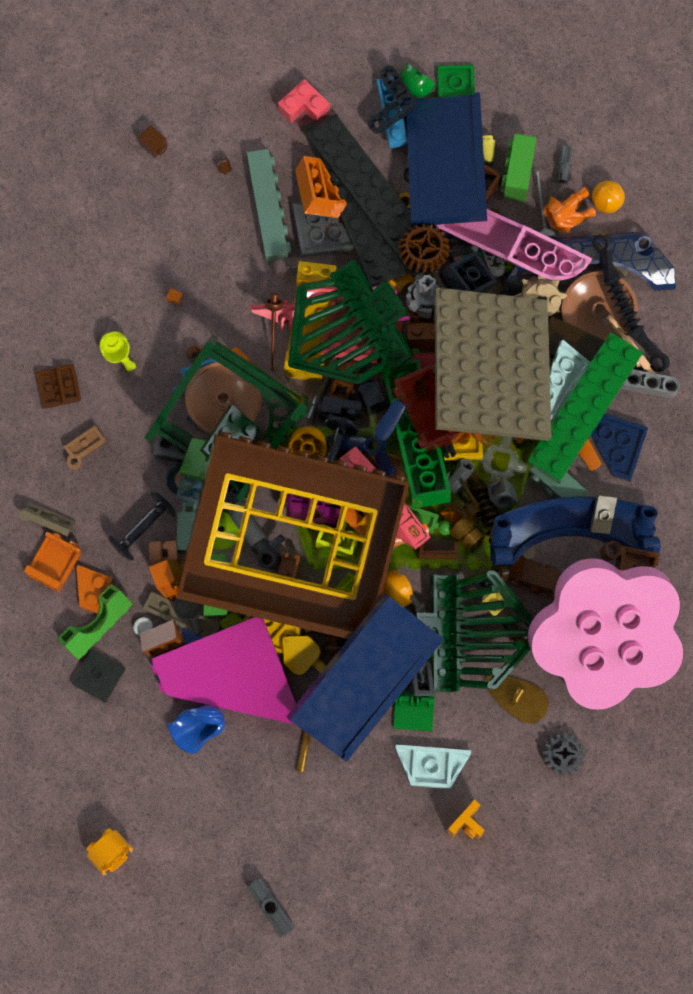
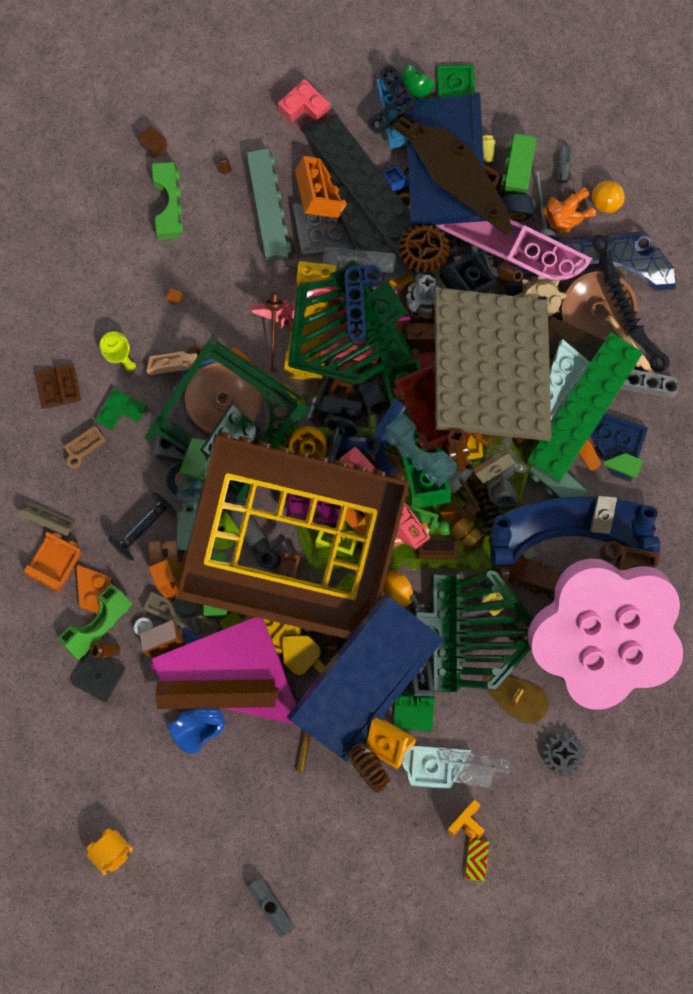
none -> reddish brown cone [90,640,120,660]
none -> green plate [95,388,147,431]
none -> light nougat hinge [147,351,197,375]
none -> bright green arch [152,162,183,240]
none -> reddish brown brick [155,679,279,709]
none -> clear bracket [323,247,396,273]
none -> dark blue beam [345,265,382,344]
none -> reddish brown gear [347,743,391,793]
none -> light orange bracket [366,717,416,769]
none -> blue plate [381,166,410,192]
none -> clear light blue arch [386,414,457,487]
none -> dark brown wing [392,114,512,235]
none -> clear bracket [437,748,515,788]
none -> reddish brown piece [446,428,470,472]
none -> tile [465,839,489,882]
none -> dark tan plate [473,449,516,483]
none -> reddish brown cone [498,262,523,282]
none -> black wheel [501,194,533,221]
none -> bright green tile [603,453,643,479]

